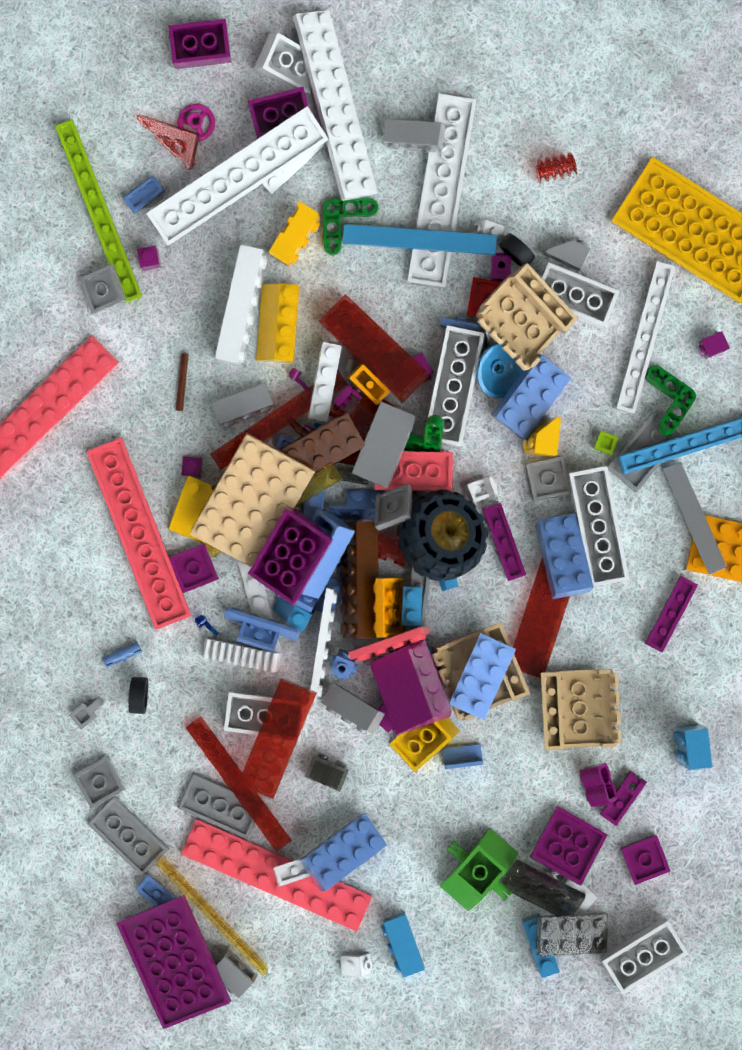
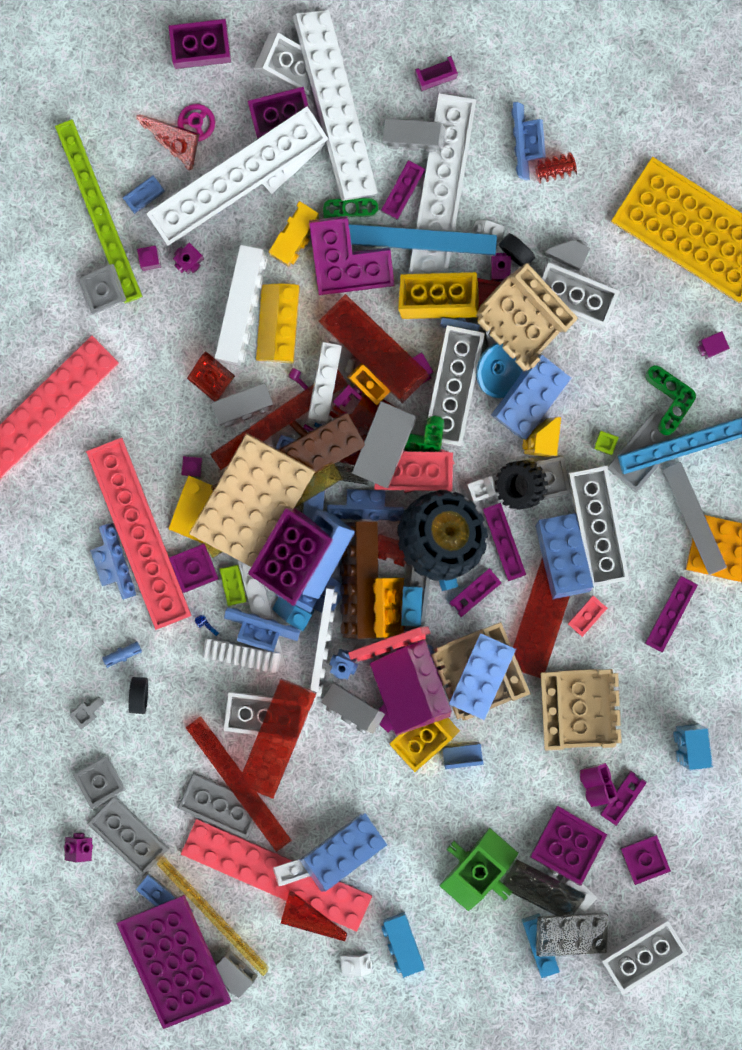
copper bar [175,353,189,411] -> none
clear smoke brick [305,752,349,791] -> none
light grey plate [375,484,413,530] -> none
white plate [616,261,675,414] -> none
none -> magenta brick [64,833,93,863]
none -> medium blue bracket [90,523,136,599]
none -> magenta brick [173,242,204,275]
none -> clear red plate [187,351,235,402]
none -> lime plate [220,565,247,606]
none -> clear red wing [281,891,347,942]
none -> magenta plate [309,216,395,295]
none -> magenta plate [381,160,425,221]
none -> yellow slope [398,272,479,319]
none -> magenta panel [415,56,458,92]
none -> magenta plate [449,568,502,617]
none -> black tyre [495,460,548,510]
none -> medium blue bracket [511,102,546,181]
none -> coral plate [568,595,608,637]

